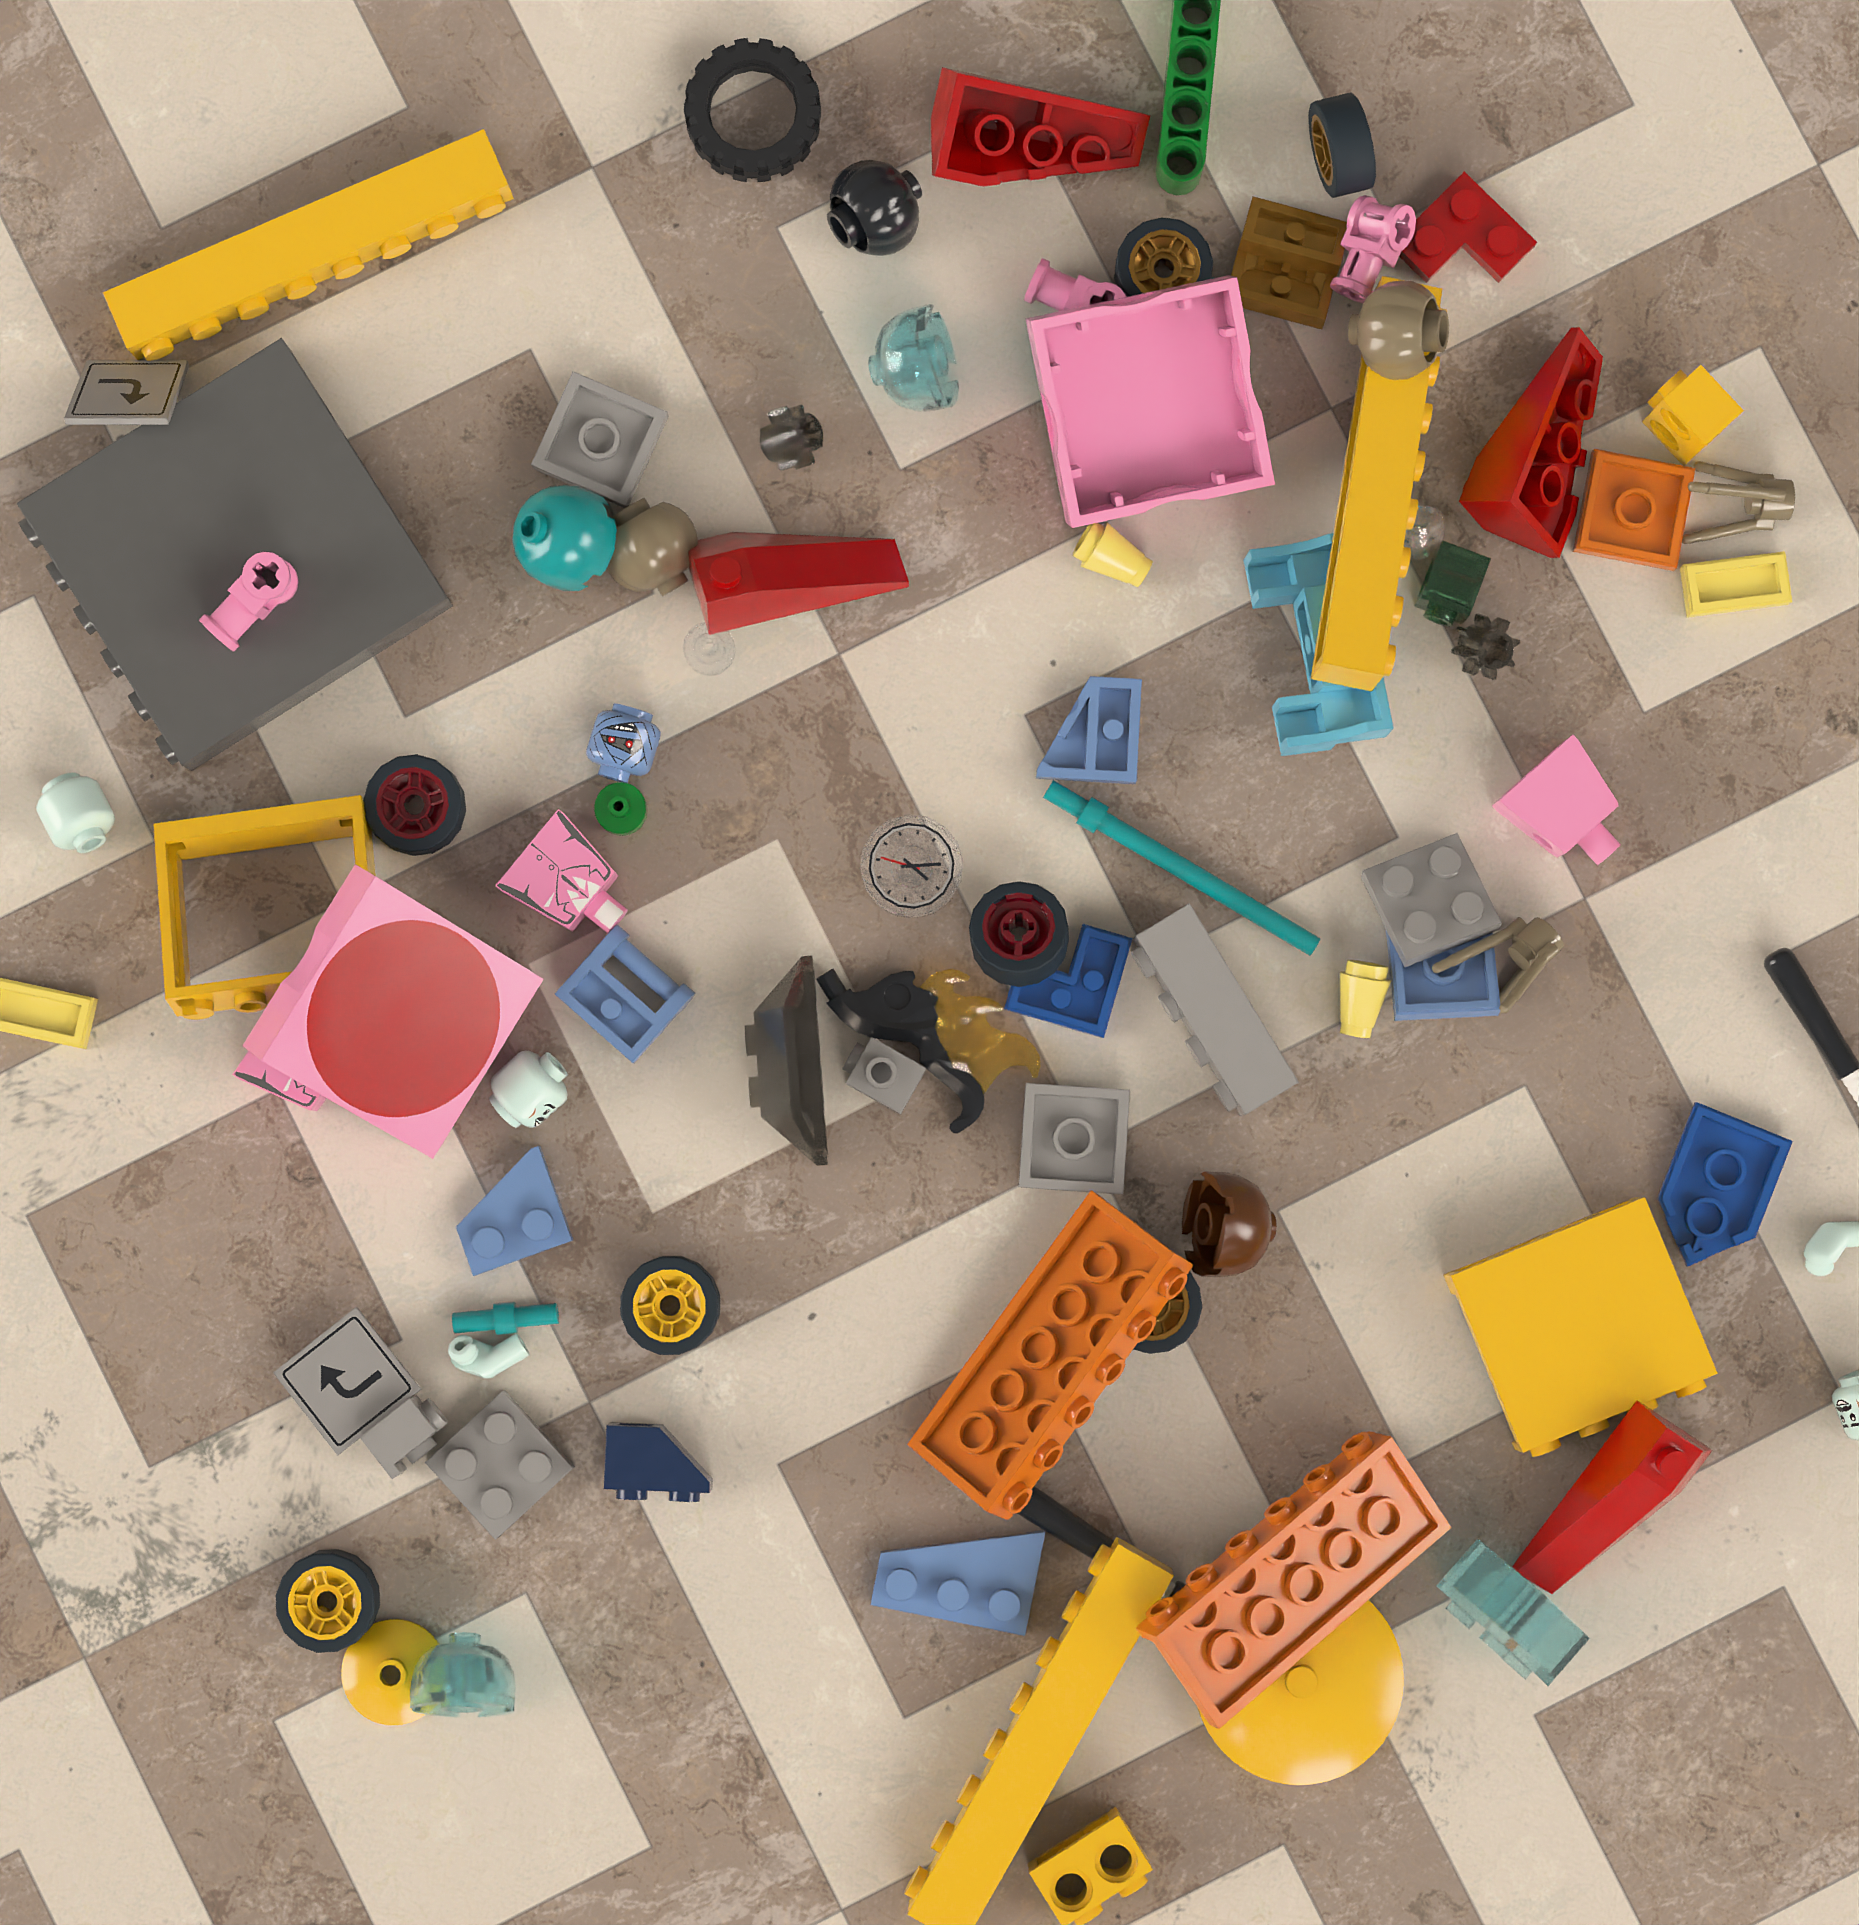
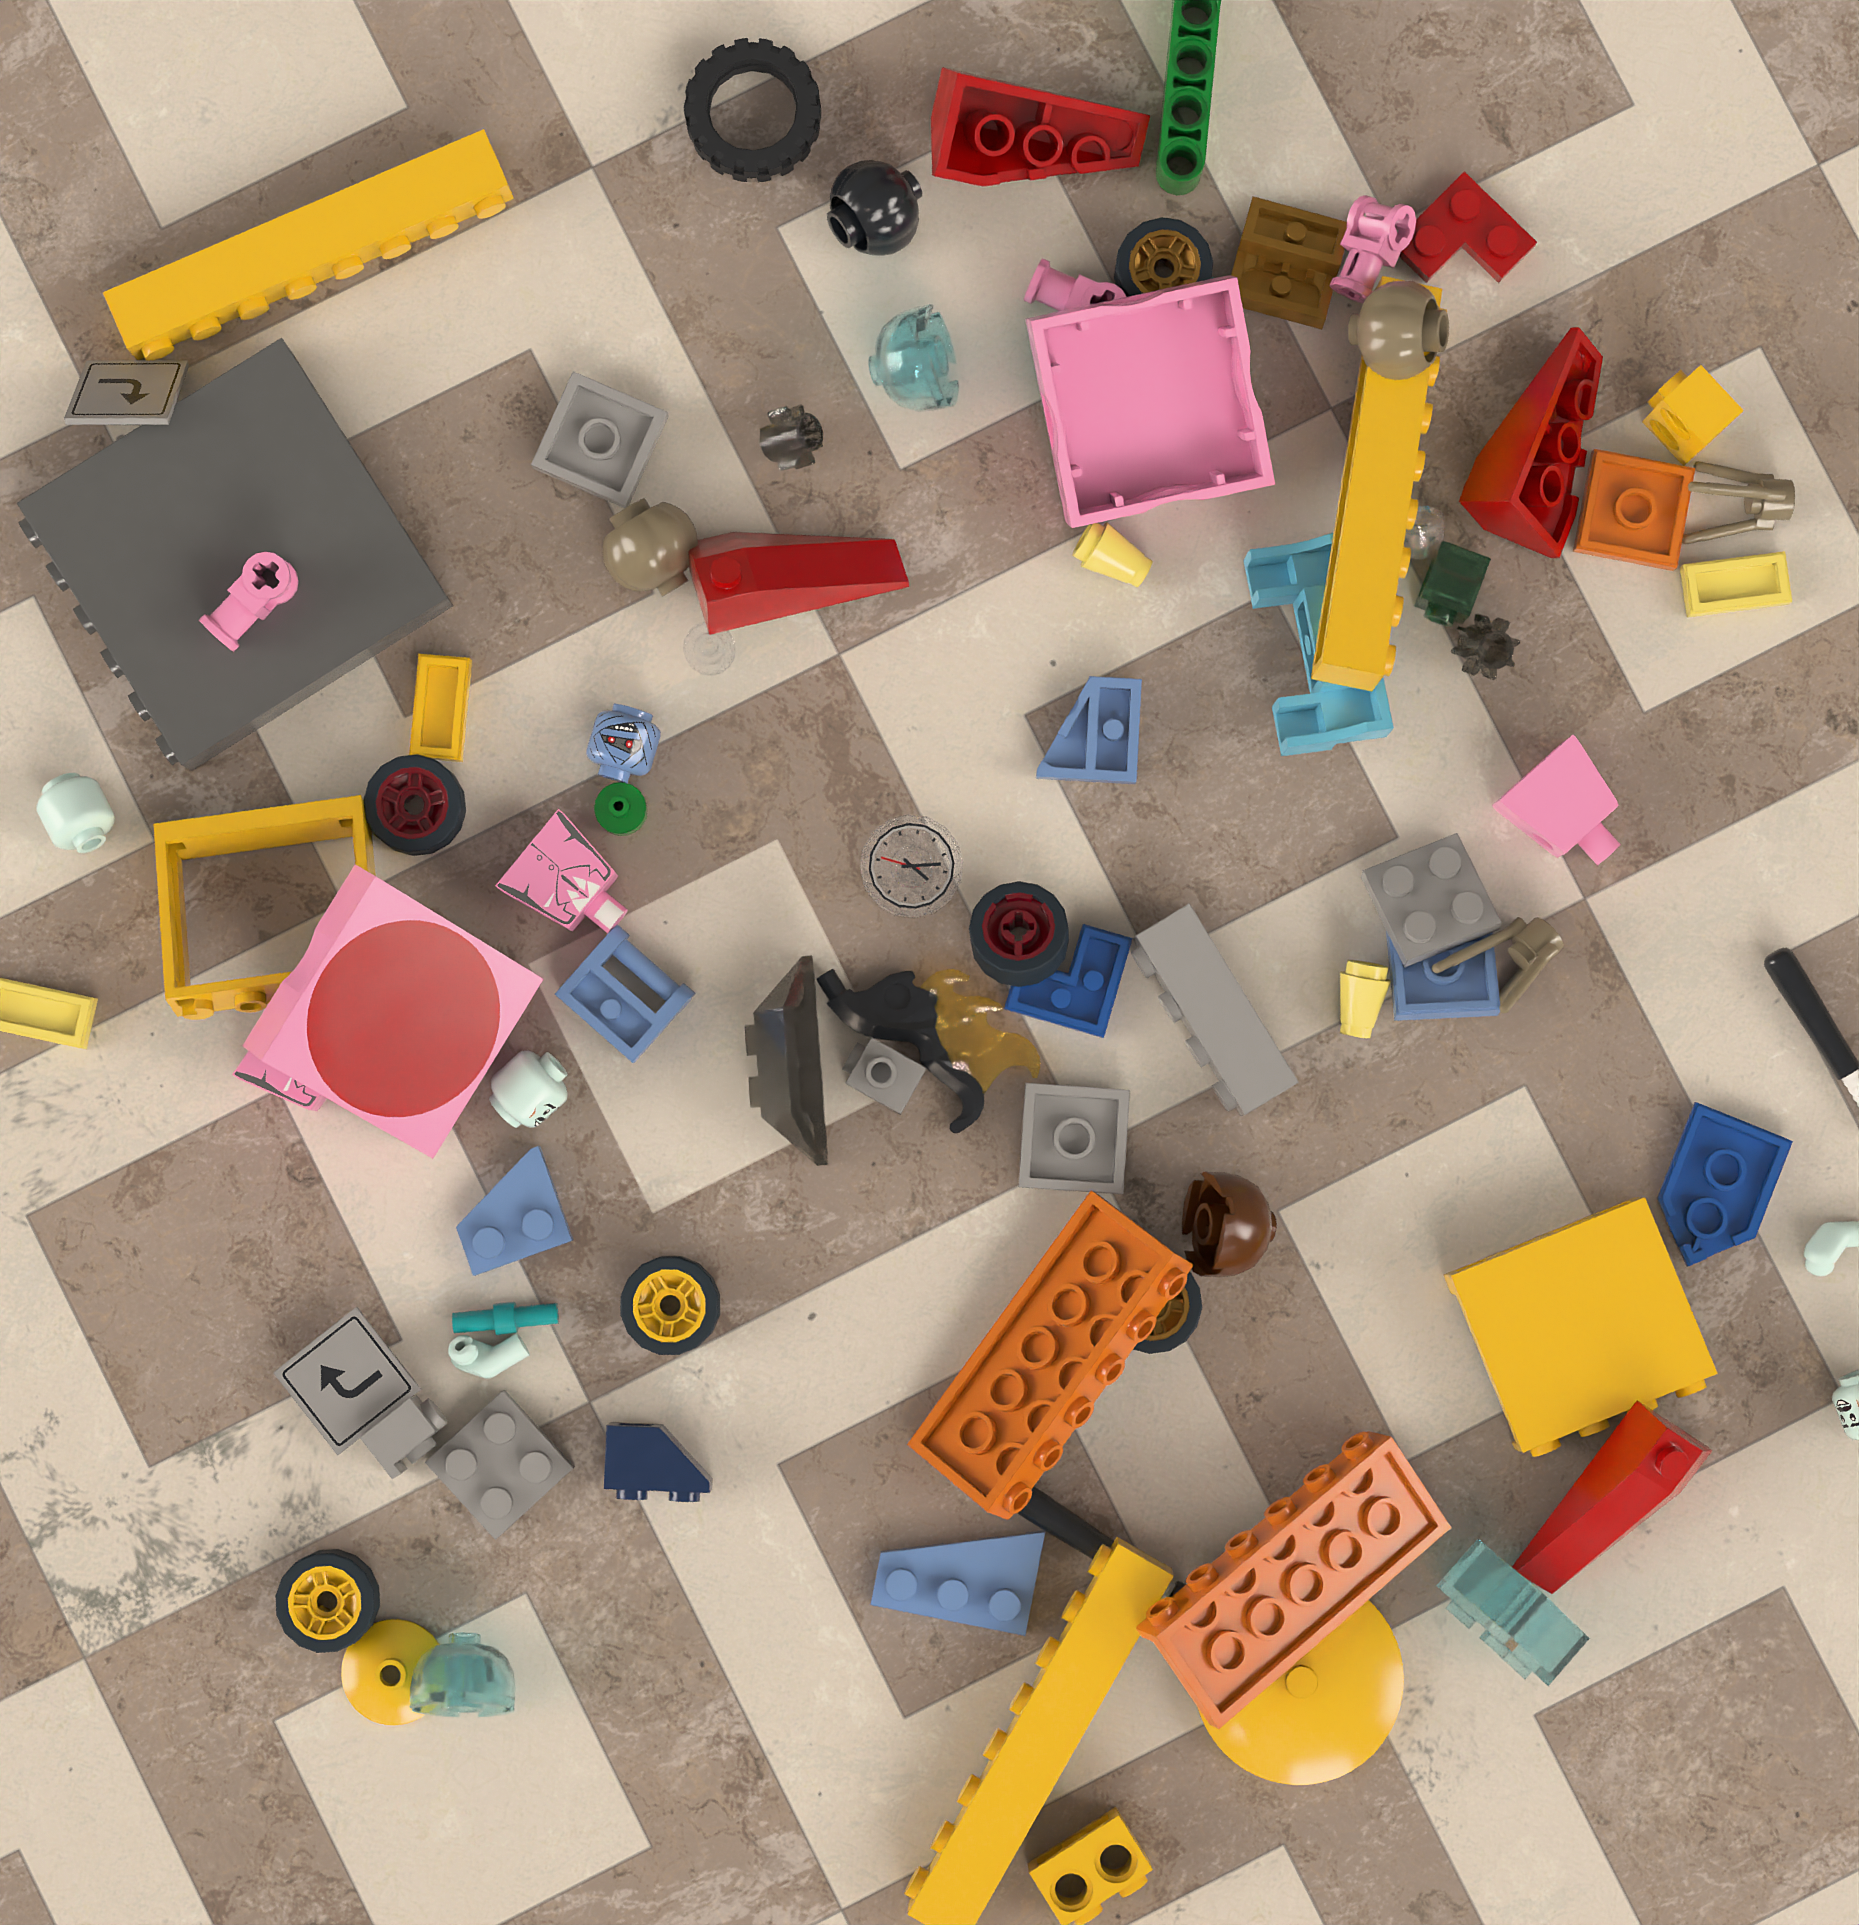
teal cylinder [512,485,617,591] -> none
teal bar [1043,780,1321,956] -> none
black wheel [1308,92,1376,198] -> none
none -> yellow tile [409,653,472,762]

